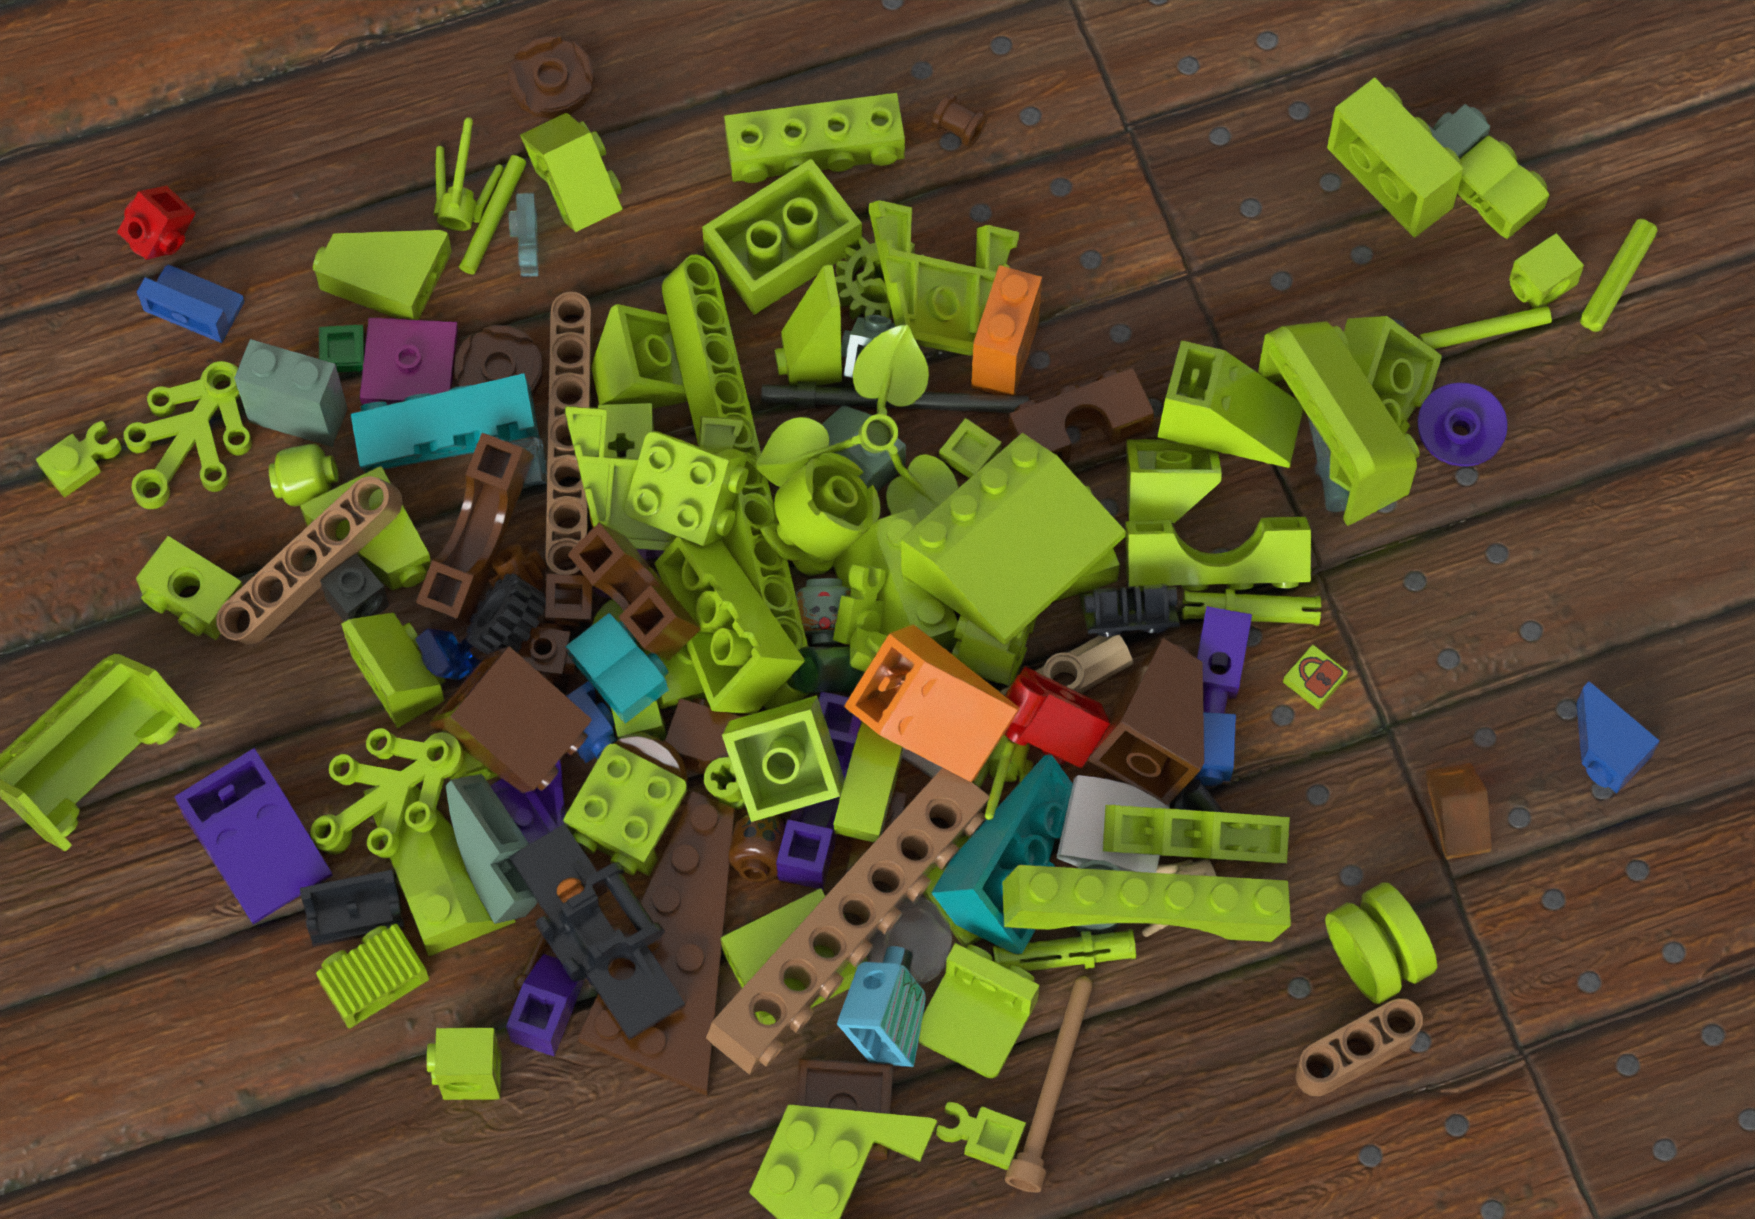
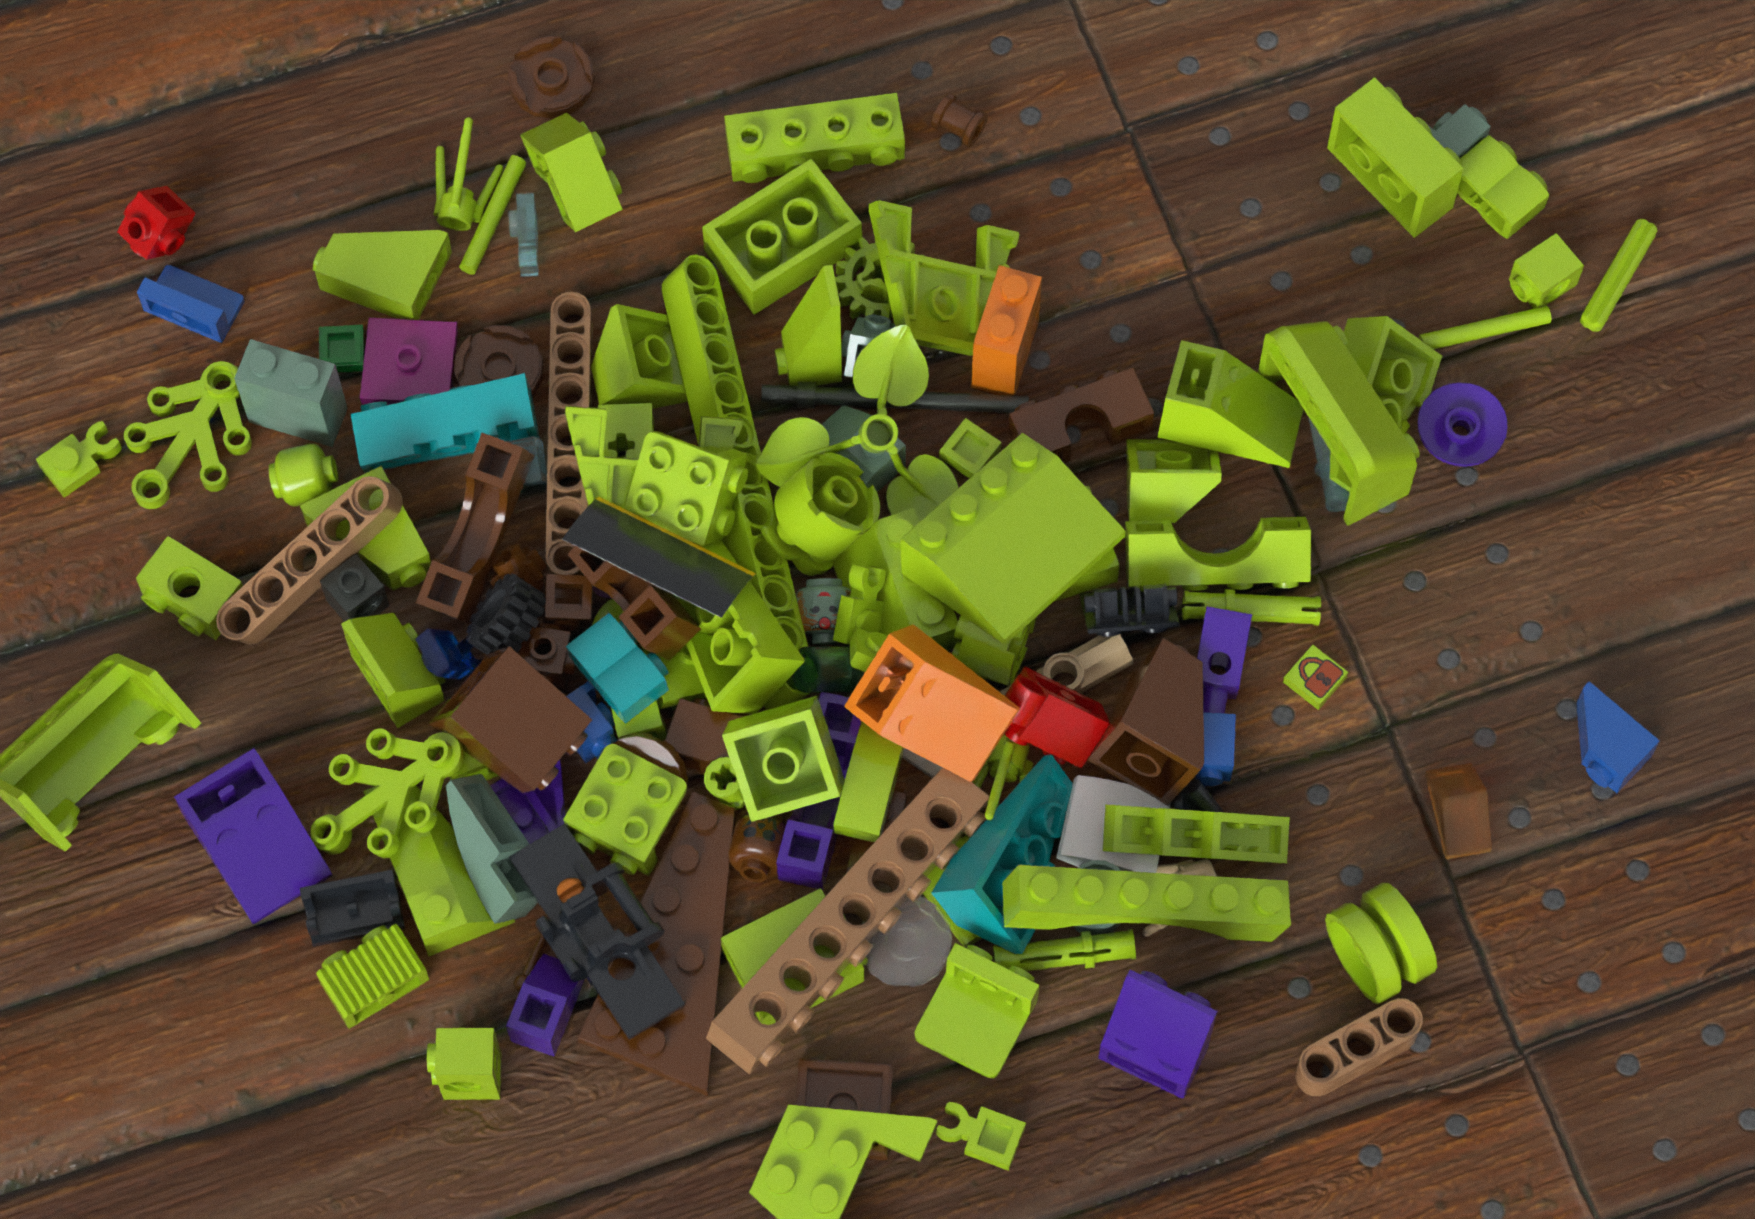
medium azure torso [837,946,926,1067] -> none
medium nougat piece [1005,976,1093,1192] -> none
none -> black sticker [562,497,756,618]
none -> dark purple slope [1098,970,1217,1099]

